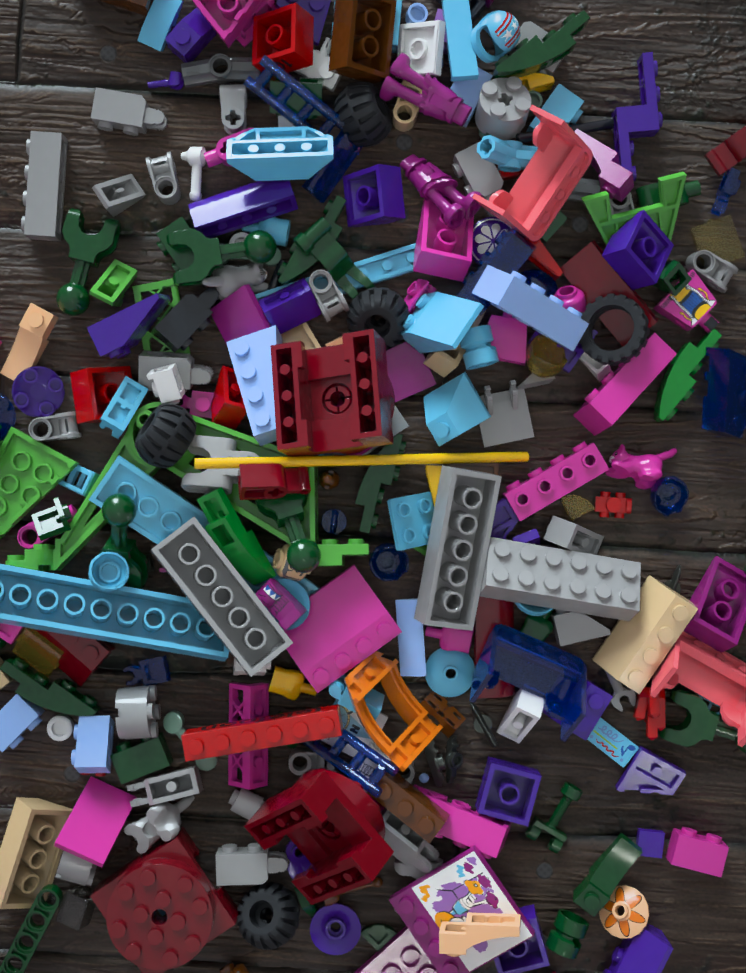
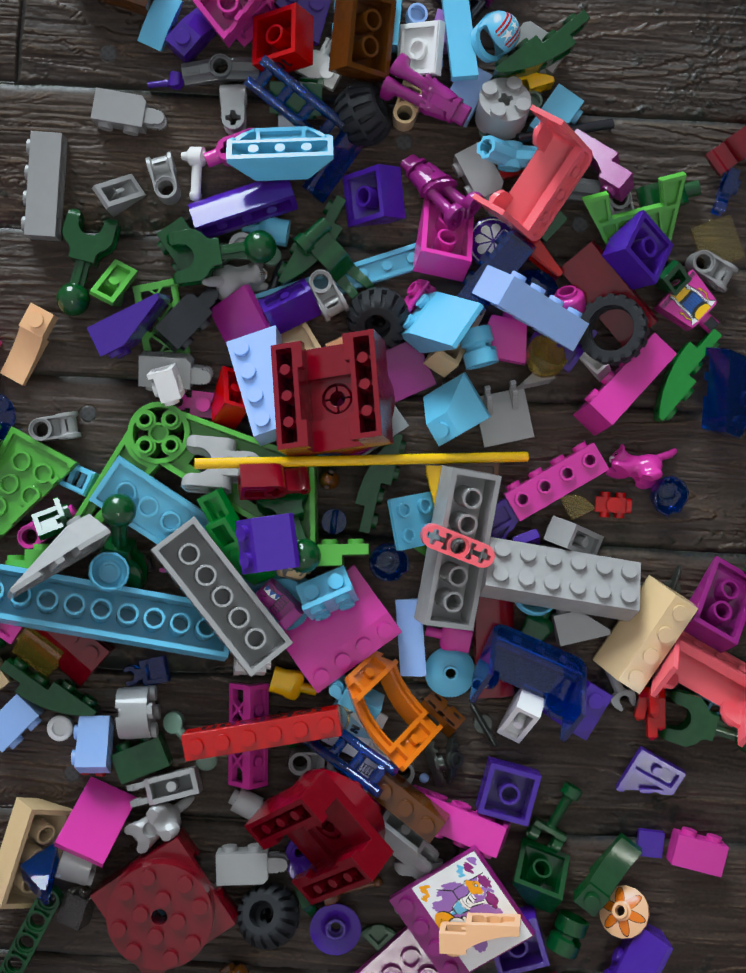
dark purple dish [12,366,65,417] -> none
red slope [70,366,137,424] -> none
medium azure hinge [99,376,148,439] -> none
black wheel [135,403,197,468] -> none
medium azure tile [587,717,639,768] -> none
dark purple bracket [611,52,663,182] -> none
none -> light grey wedge [7,514,111,600]
none -> clear blue slope [20,844,59,905]
none -> dark purple slope [236,513,300,575]
none -> medium azure bracket [295,565,359,621]
none -> coral beam [420,523,495,568]
none -> dark green slope [512,837,570,913]

